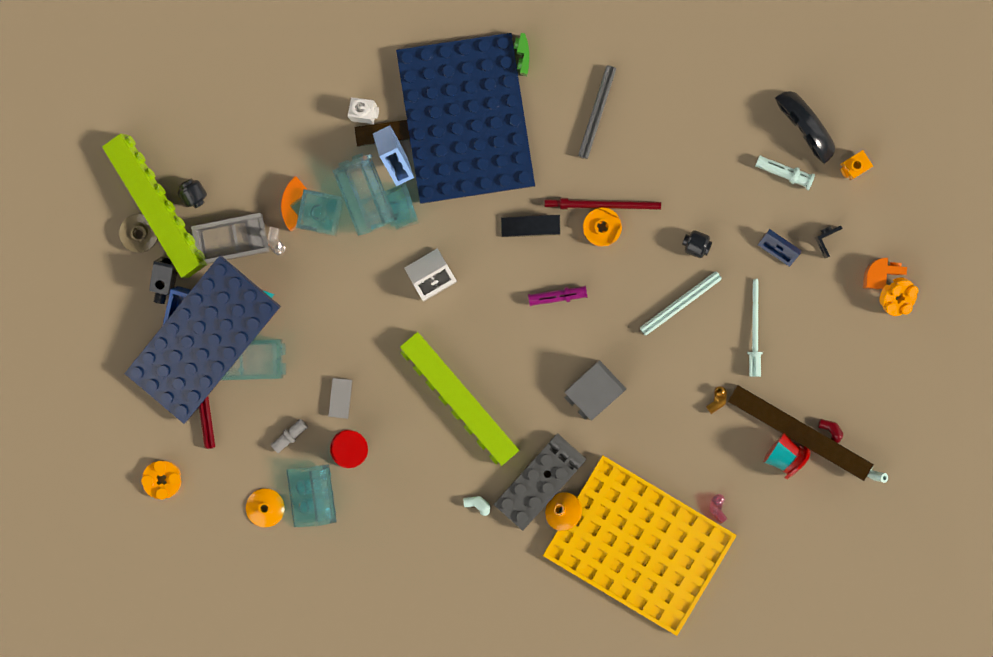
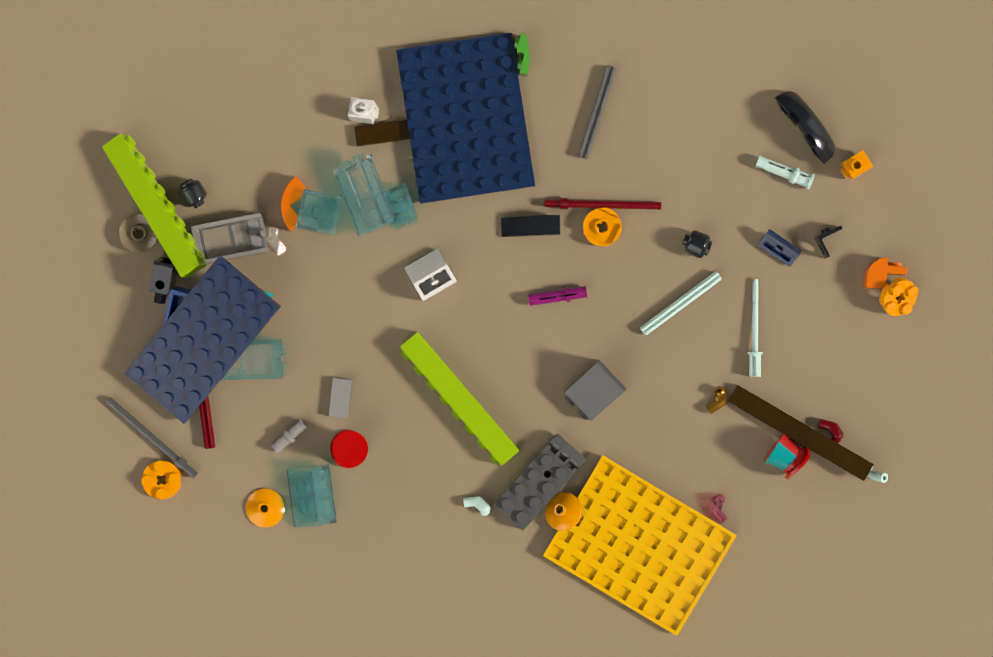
light blue brick [373,125,414,186] -> none
none -> dark grey bar [105,397,198,479]

